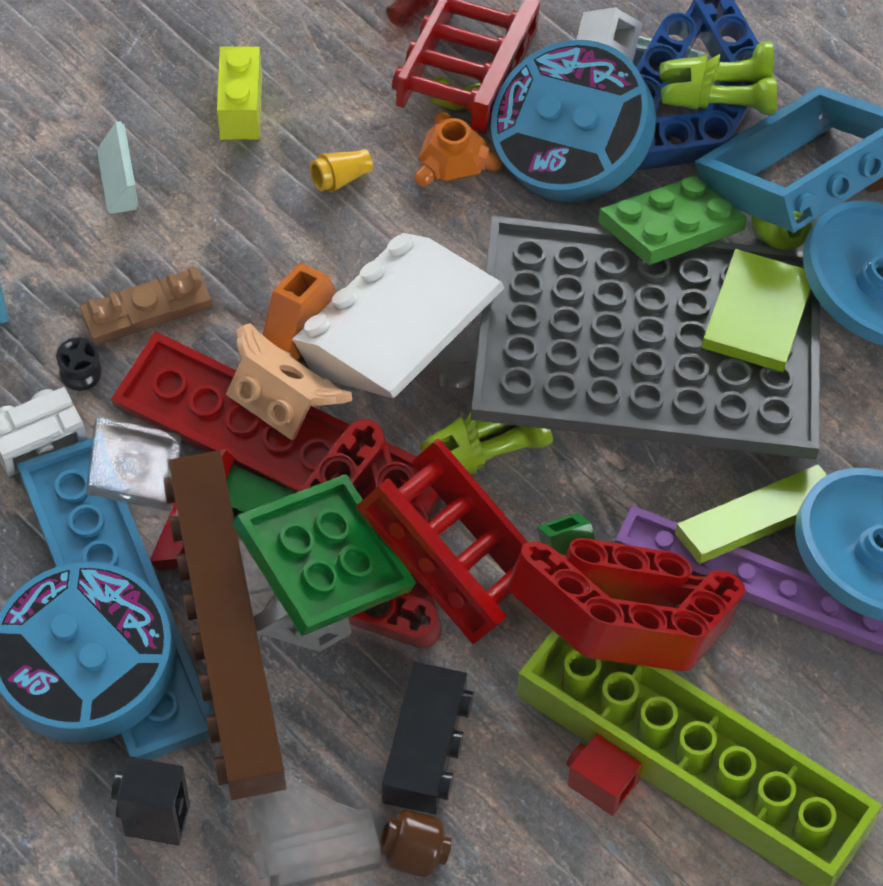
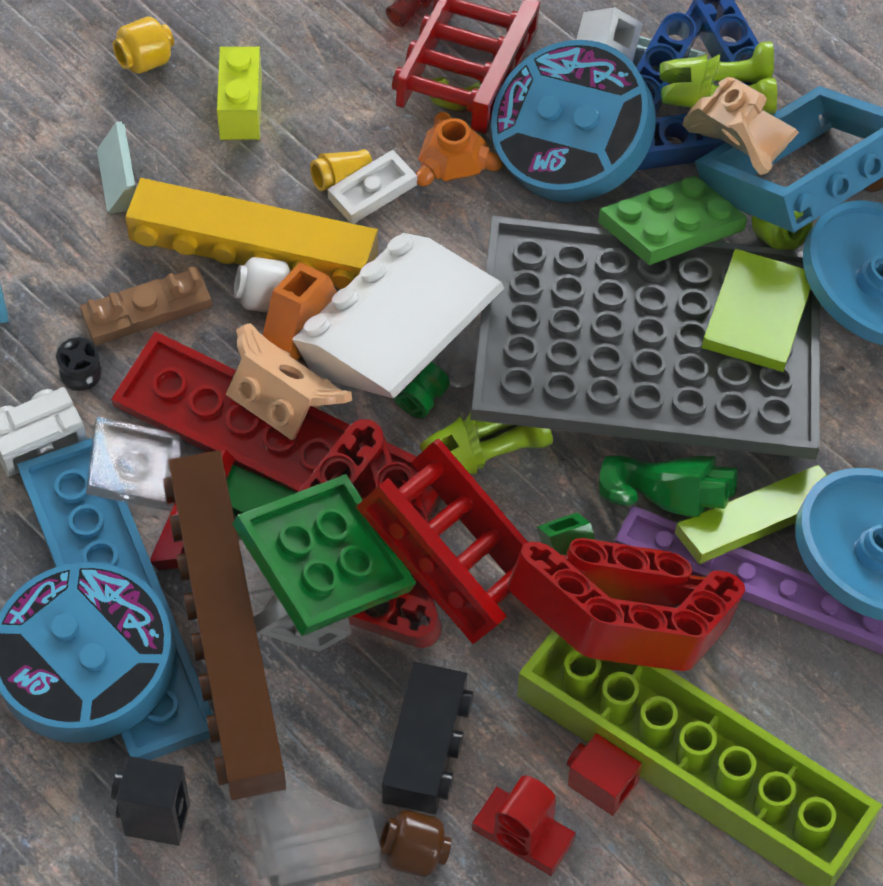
none -> yellow head [112,16,174,74]
none -> yellow brick [125,177,378,289]
none -> white head [234,257,290,313]
none -> white plate [328,150,417,224]
none -> green wheel [394,362,450,419]
none -> red tile [472,775,576,876]
none -> green hips [599,455,738,517]
none -> light nougat piece [682,77,799,175]

